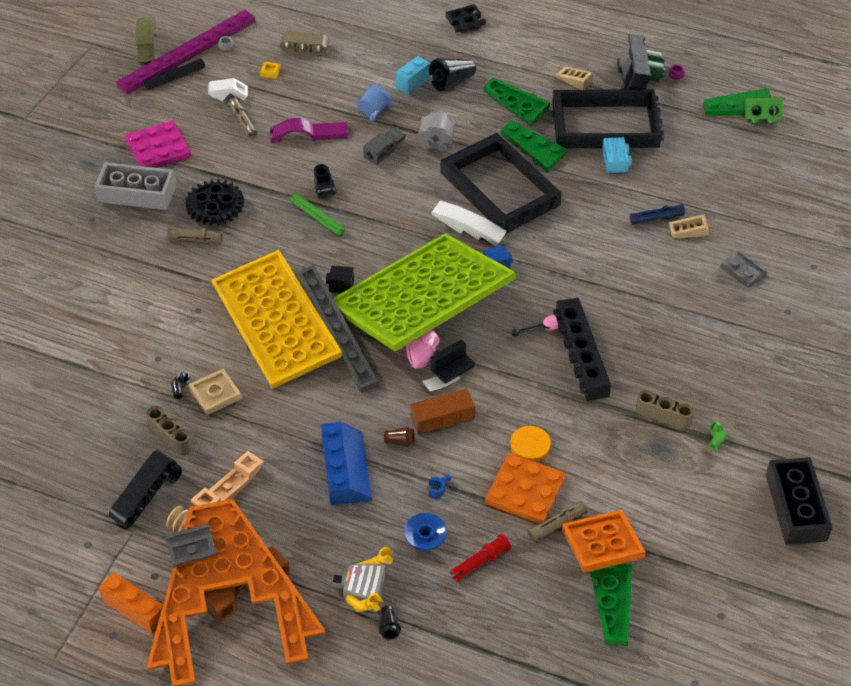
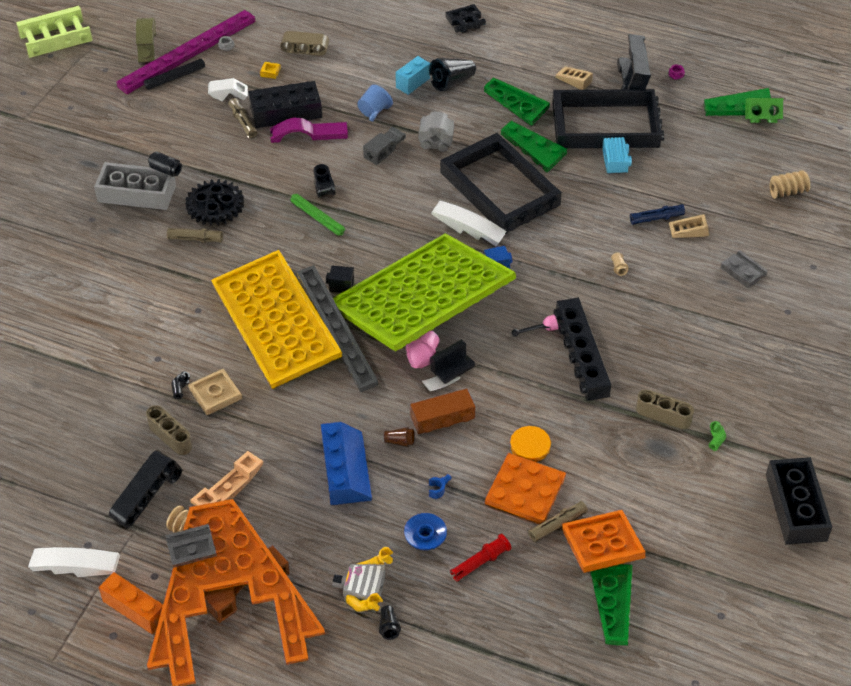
dark pink plate [125,120,192,168] -> none
dark green brick [646,49,665,82] -> none
none -> yellowish green fence [16,6,92,58]
none -> white slope [28,547,120,577]
none -> black head [148,151,182,177]
none -> black brick [248,81,322,129]
none -> tan pin [611,252,629,276]
none -> tan piece [770,170,810,199]

